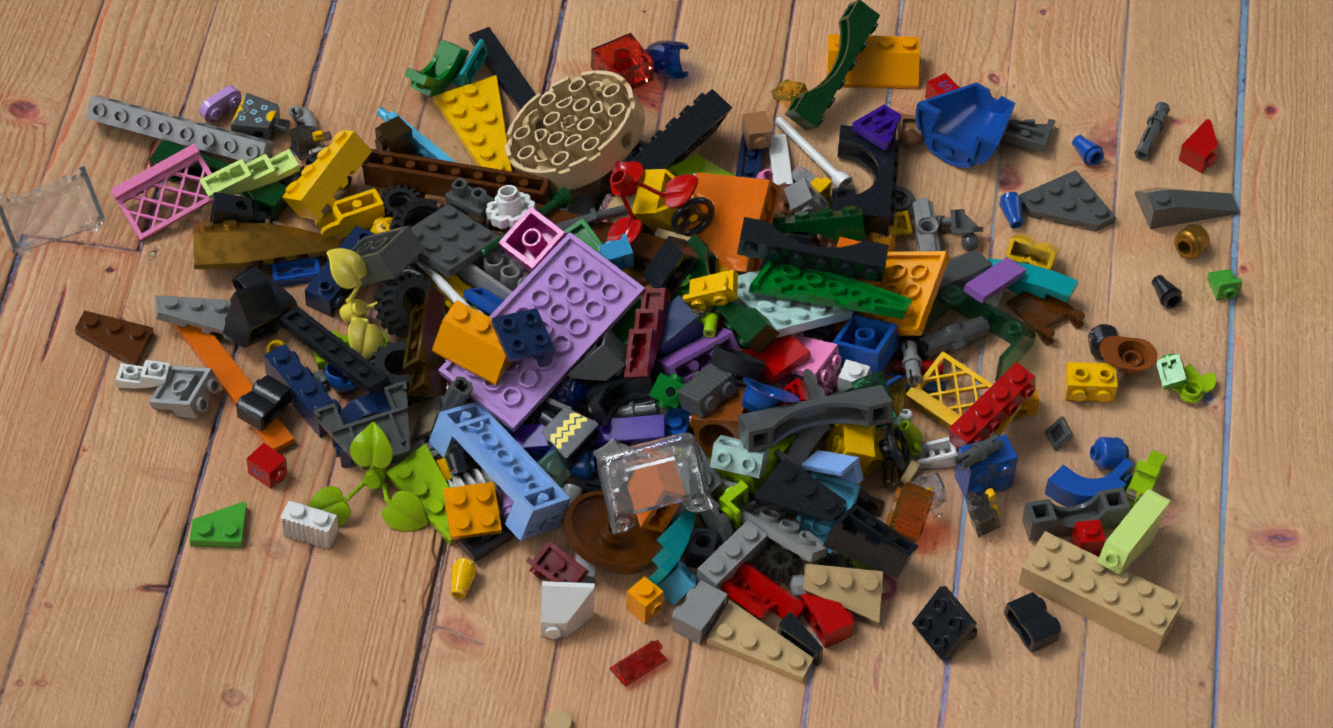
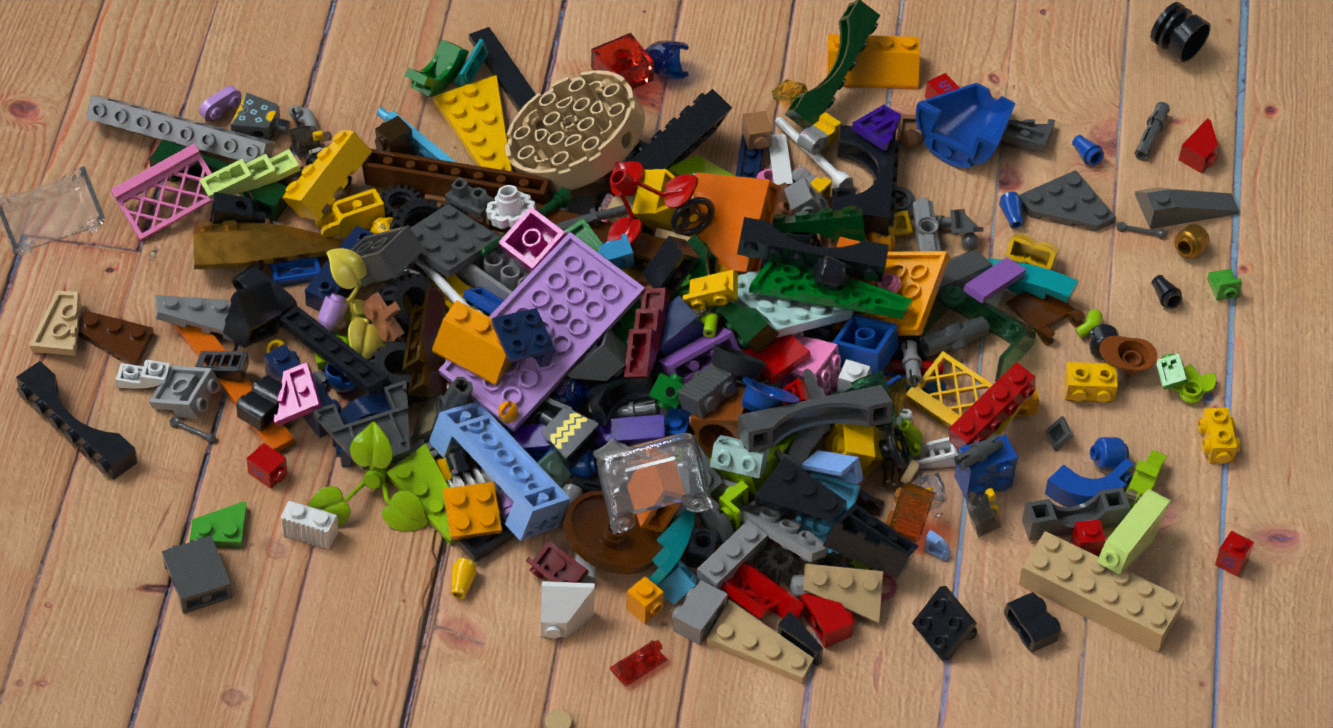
none -> black arch [16,361,137,480]
none -> tan wing [29,290,81,356]
none -> dark grey panel [162,536,233,614]
none -> dark grey hinge [169,417,216,443]
none -> black slope [195,351,249,382]
none -> wing [274,362,322,426]
none -> lavender brick [317,293,348,332]
none -> nougat hinge [362,292,404,343]
none -> light orange hinge [498,401,519,423]
none -> leg [797,112,841,155]
none -> black head [811,255,850,291]
none -> bright pink plate [877,273,901,293]
none -> light blue tile [924,530,951,561]
none -> lime arm [1075,309,1103,339]
none -> dark grey hinge [1117,222,1166,238]
none -> black wheel [1150,2,1211,62]
none -> yellow brick [1198,407,1240,464]
none -> red brick [1215,530,1254,577]

